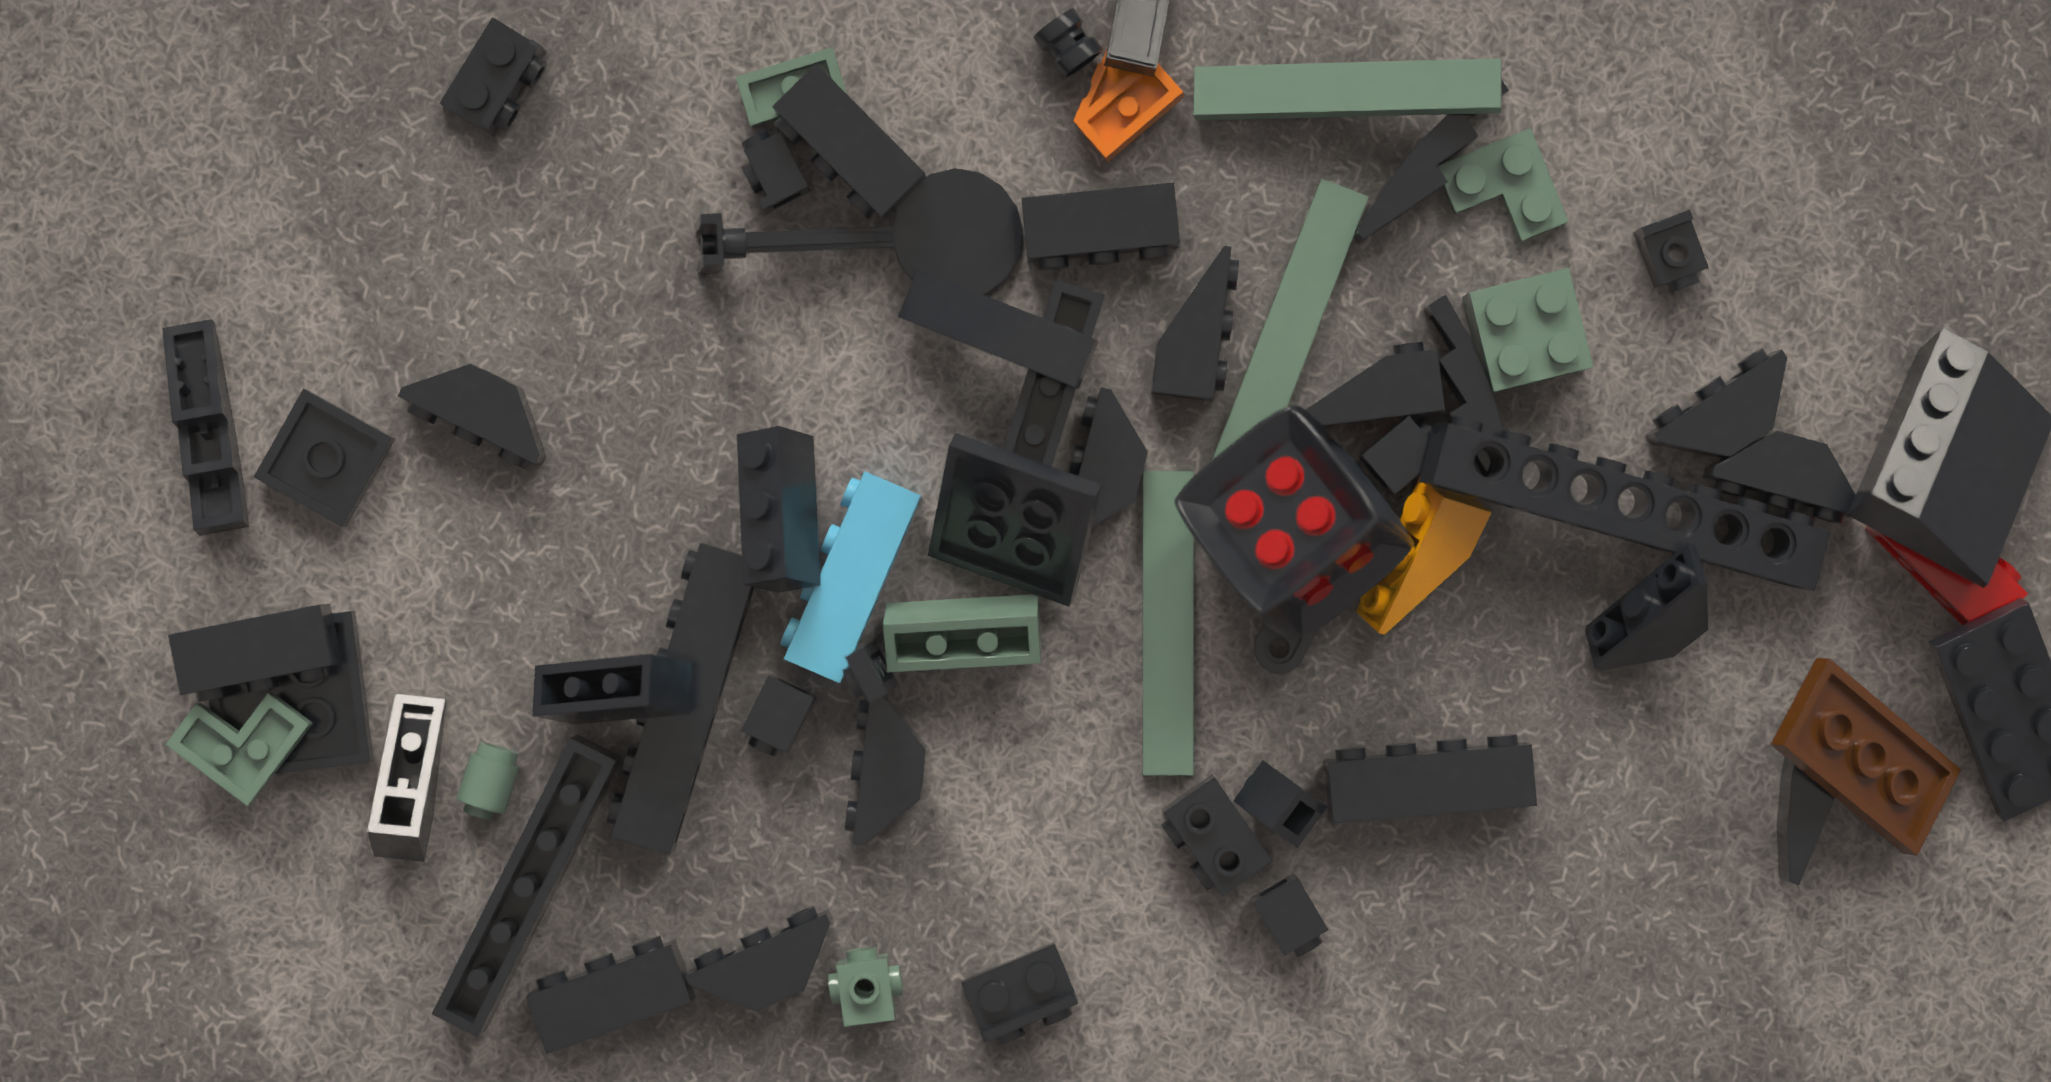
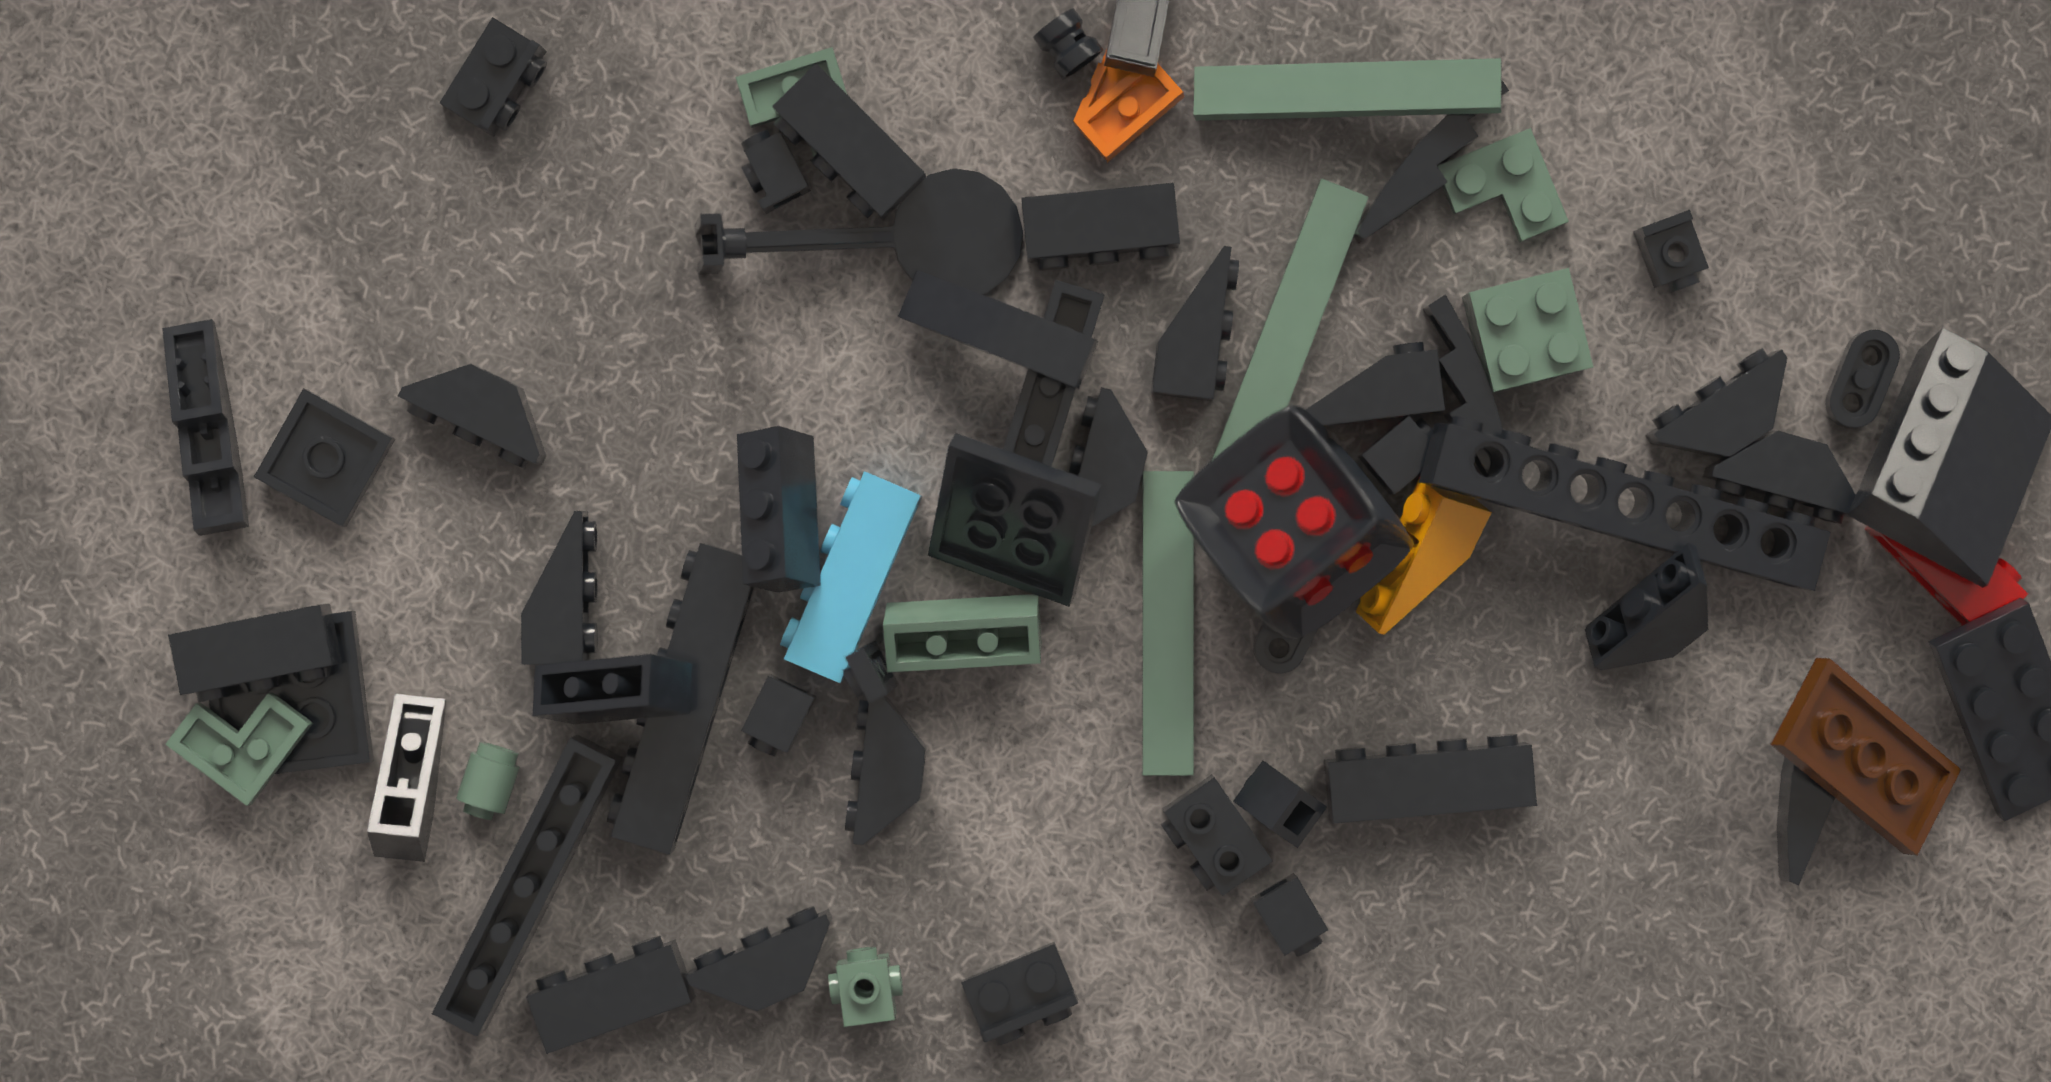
none -> black slope [521,511,598,665]
none -> black plate [1825,330,1900,428]

